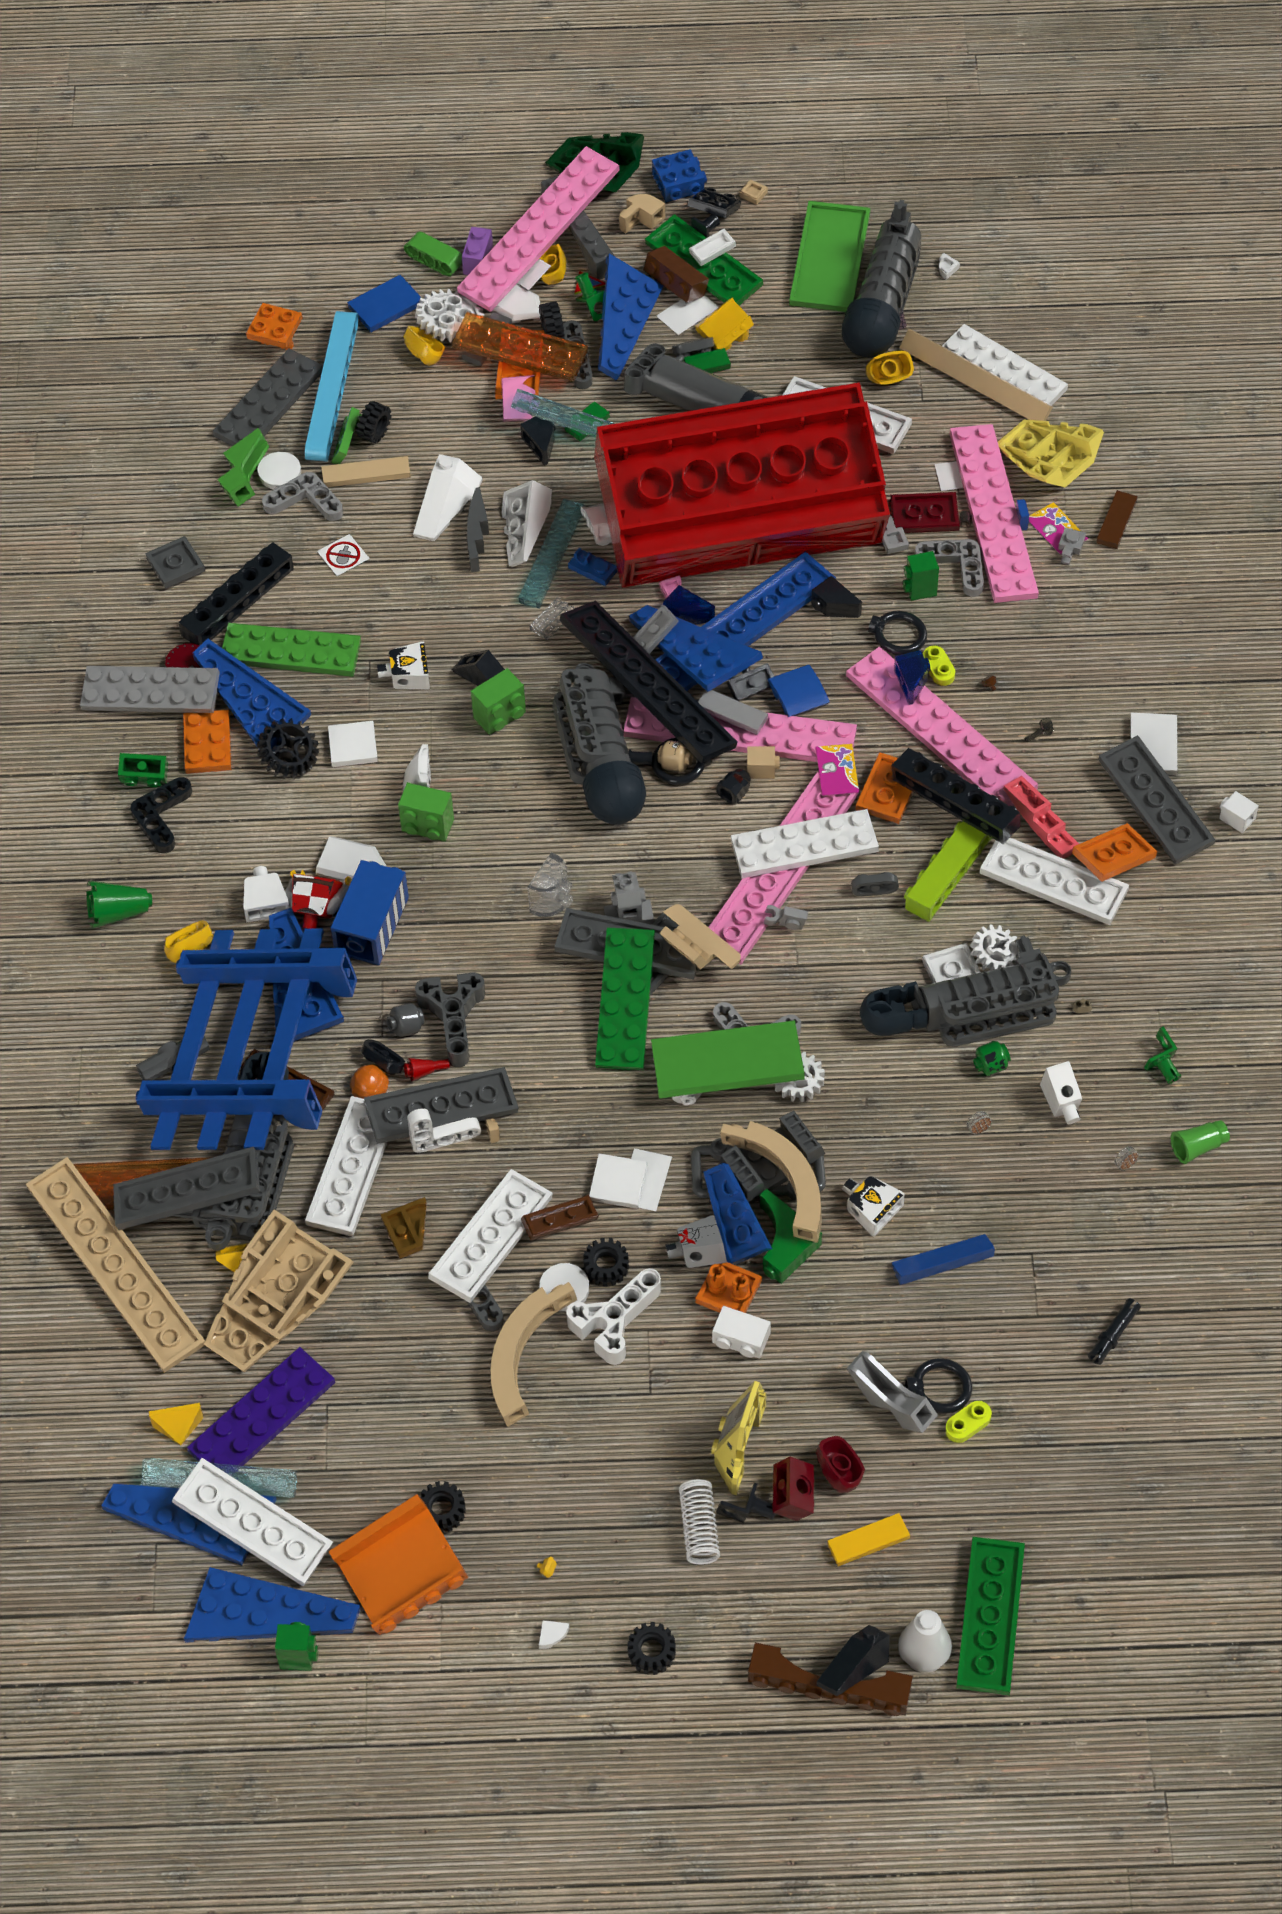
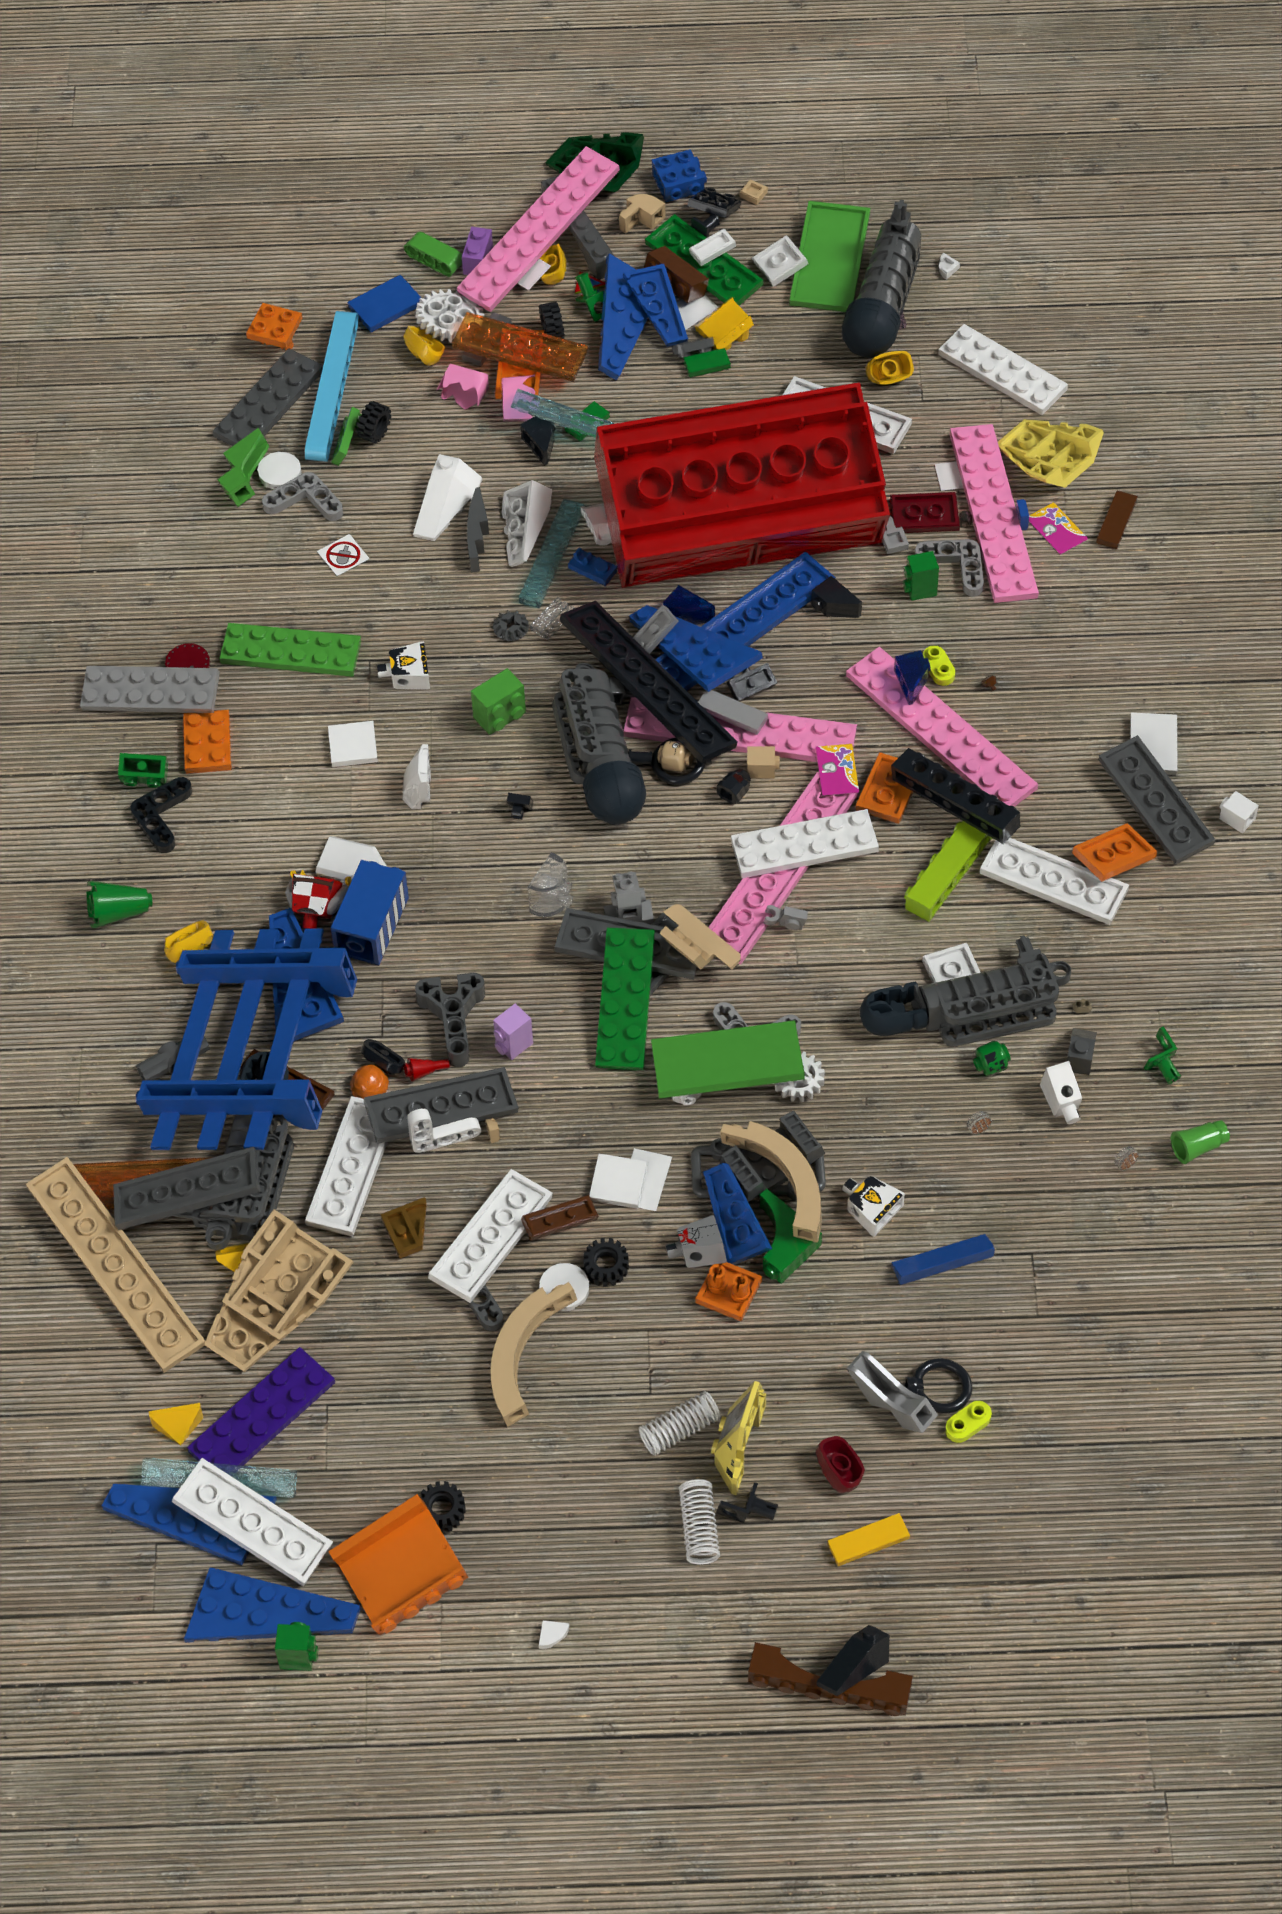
dark grey plate [145,536,205,589] -> none
black brick [178,542,294,645] -> none
blue wing [193,639,311,751] -> none
white torso [243,866,289,923] -> none
black gear [257,718,319,779] -> none
tan tile [321,456,411,487] -> none
dark grey head [387,1003,424,1037] -> none
bright green brick [398,782,454,842] -> none
black slope [451,650,505,686] -> none
white tile [492,283,540,323] -> none
yellow rock [537,1557,557,1578] -> none
dark grey beam [563,320,593,389] -> none
white beam [566,1268,661,1365] -> none
dark grey piece [624,343,769,411] -> none
black tyre [628,1622,676,1675] -> none
bright pink tile [659,575,681,603] -> none
white brick [712,1306,771,1359] -> none
blue slope [768,664,830,717] -> none
dark red brick [773,1456,814,1521] -> none
dark grey plate [851,872,899,896] -> none
black piece [868,611,927,655] -> none
white cone [898,1610,952,1673] -> none
tan tile [899,329,1053,421] -> none
green plate [956,1537,1025,1696] -> none
white gear [970,924,1019,970] -> none
coral slope [1003,776,1079,859] -> none
clear smoke hand [1024,718,1054,743] -> none
light grey plate [1058,528,1086,565] -> none
black pin [1088,1298,1141,1365] -> none
none -> bright pink piece [437,363,489,409]
none -> dark grey gear [493,610,529,641]
none -> lavender brick [493,1003,533,1060]
none -> black tile [506,793,533,820]
none -> blue wing [623,264,688,347]
none -> white piece [639,1391,721,1456]
none -> white tile [752,235,809,287]
none -> dark grey slope [1067,1028,1097,1075]

